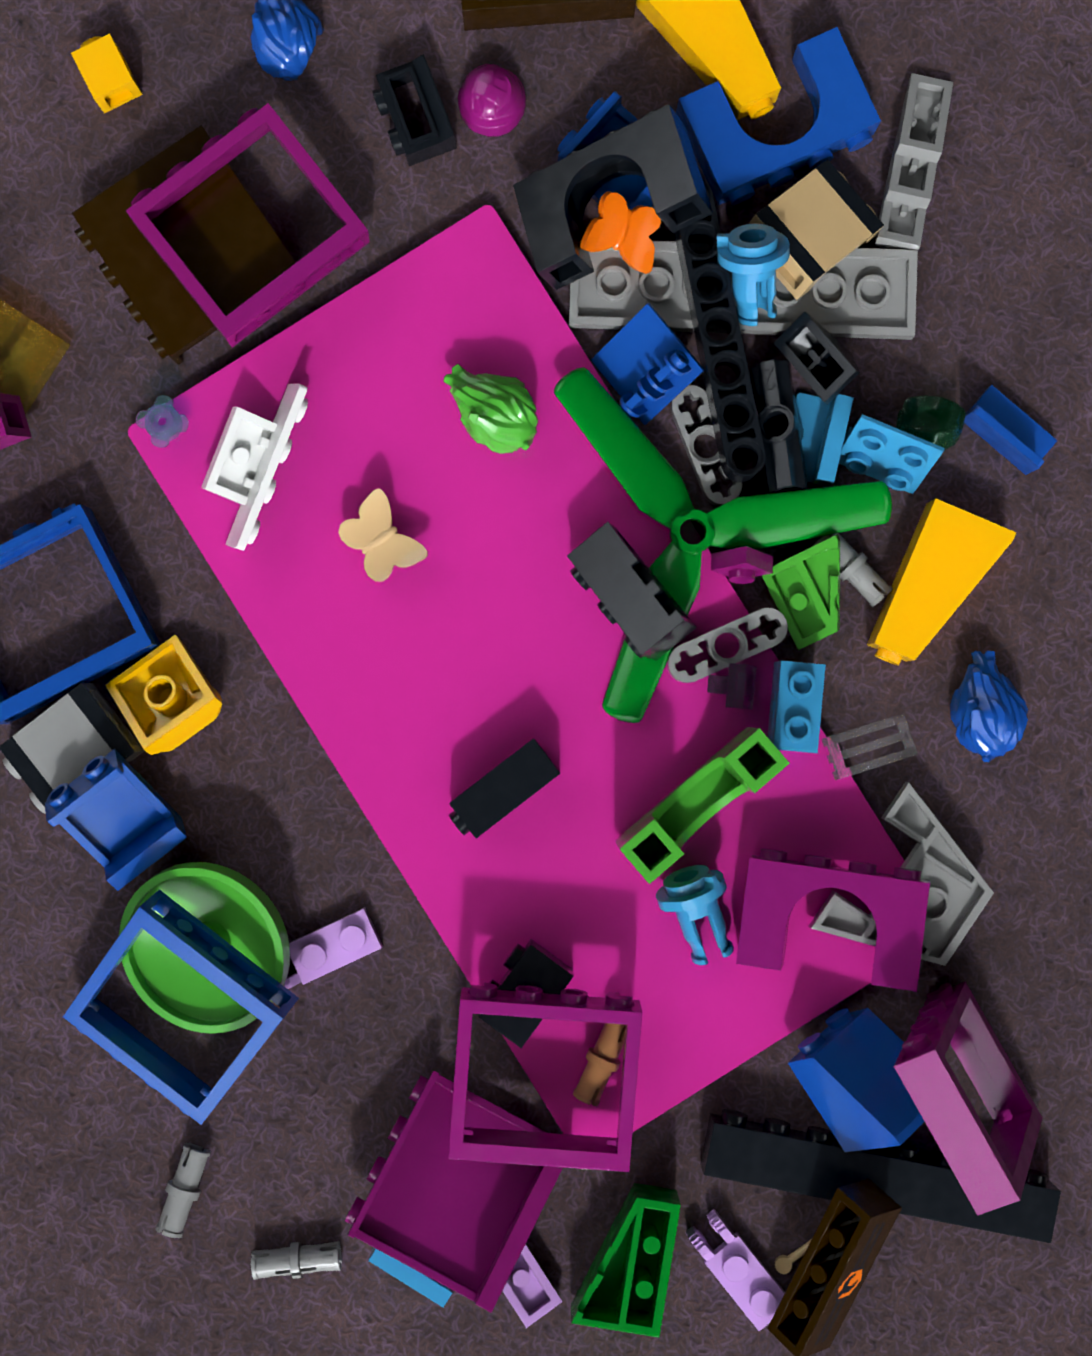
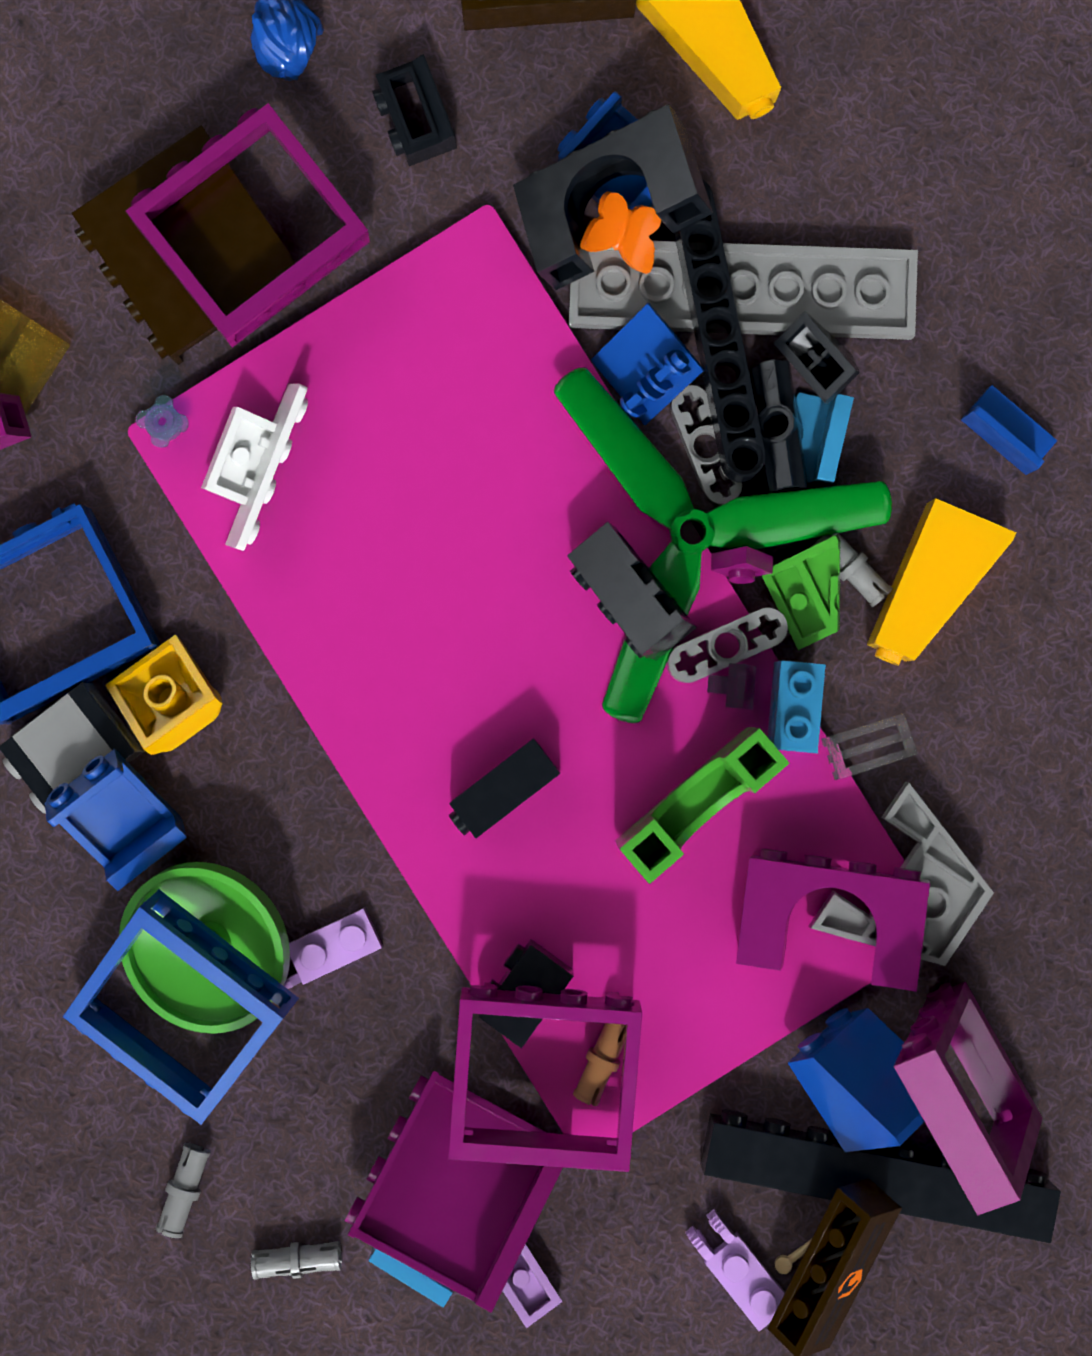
yellow brick [71,33,143,114] -> none
tan animal [338,488,428,582] -> none
bright green hair [443,364,538,454] -> none
magenta piece [458,64,526,137] -> none
green wedge [571,1183,681,1338] -> none
dark azure piece [656,865,734,965] -> none
blue arch [676,27,881,206] -> none
dark azure piece [717,223,790,326] -> none
tan panel [749,159,884,300] -> none
dark azure hinge [839,414,945,494] -> none
light grey slope [874,73,954,250] -> none
clear green hair [896,395,966,451] -> none
blue hair [950,650,1028,762] -> none

